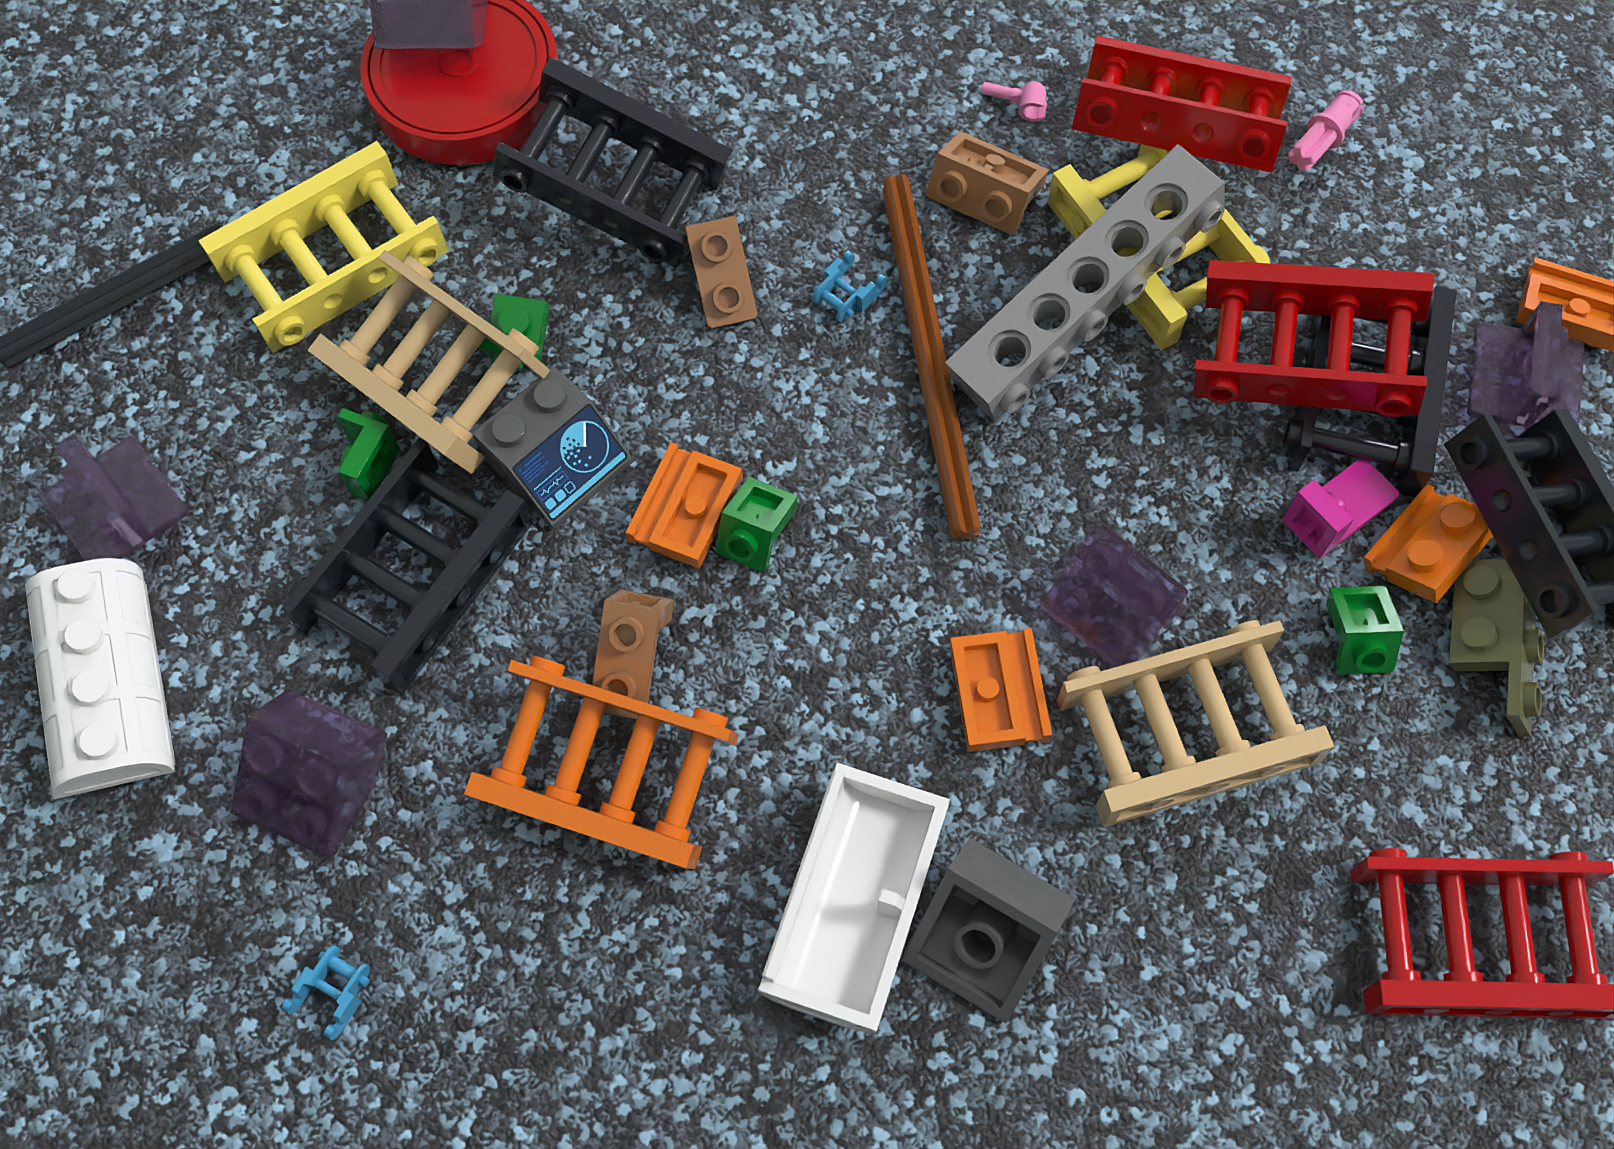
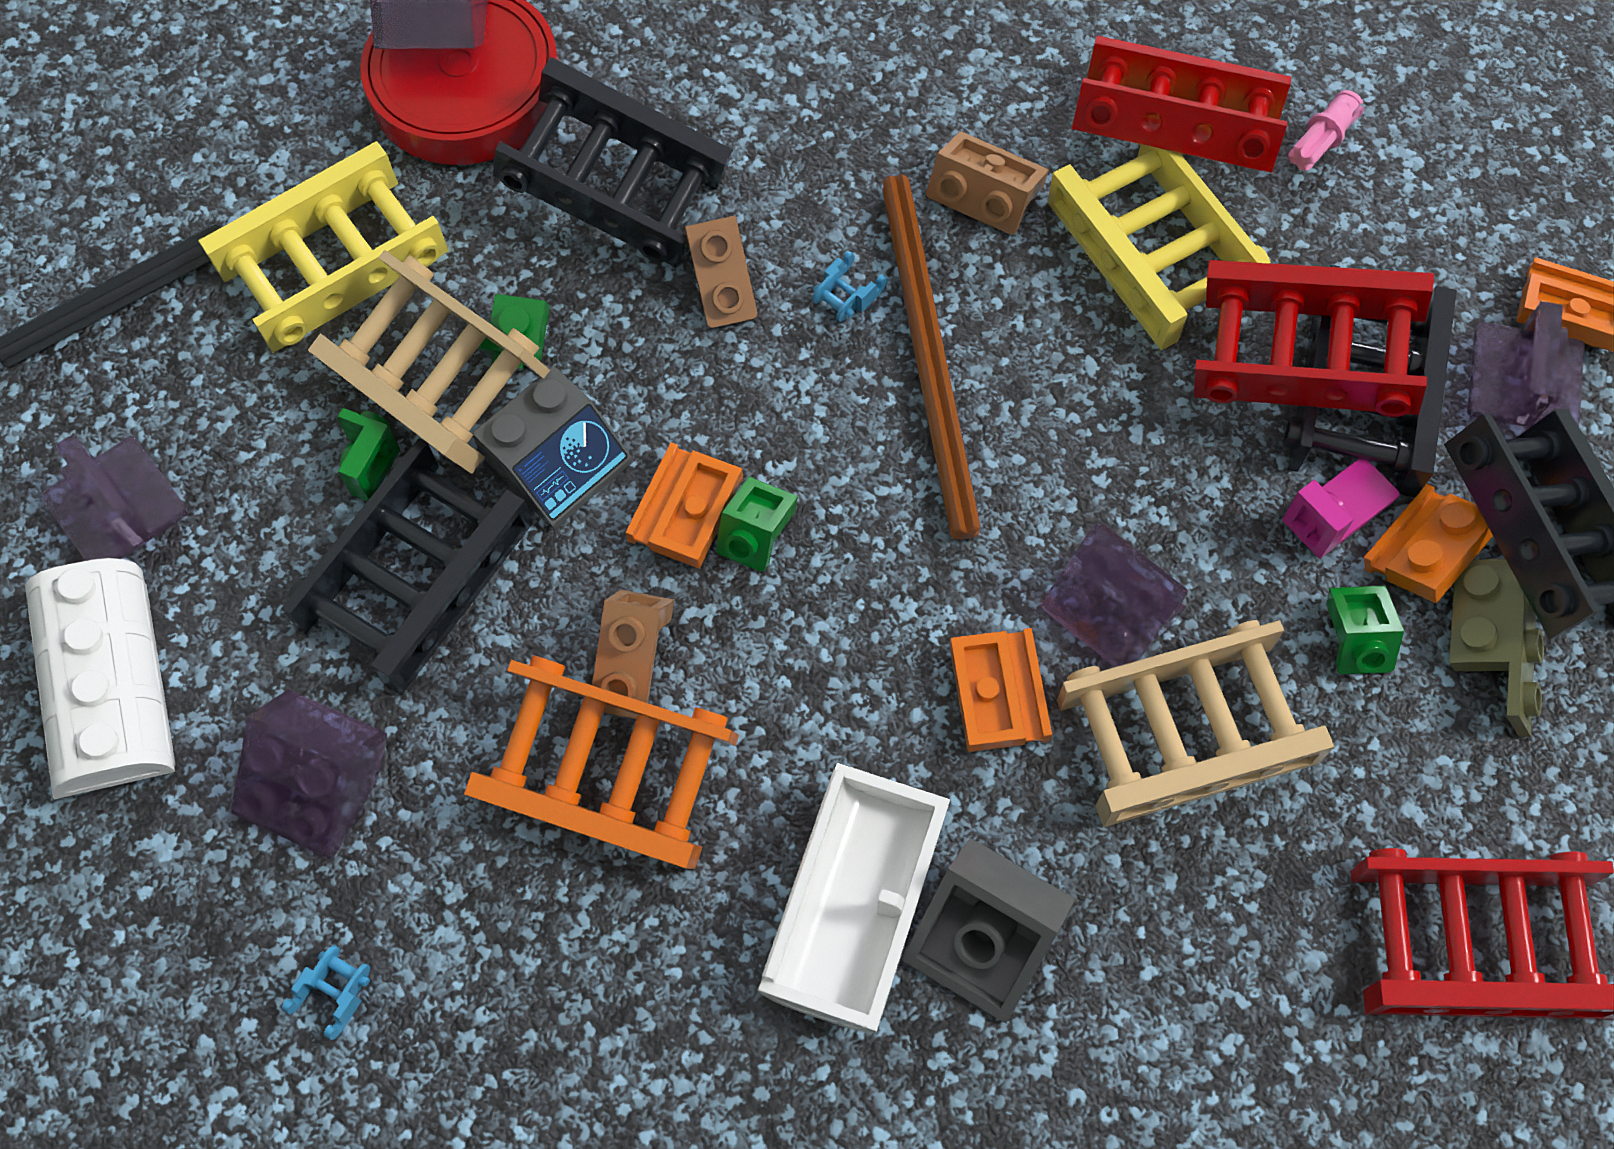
light grey brick [945,144,1225,422] -> none
bright pink hand [981,81,1047,122] -> none

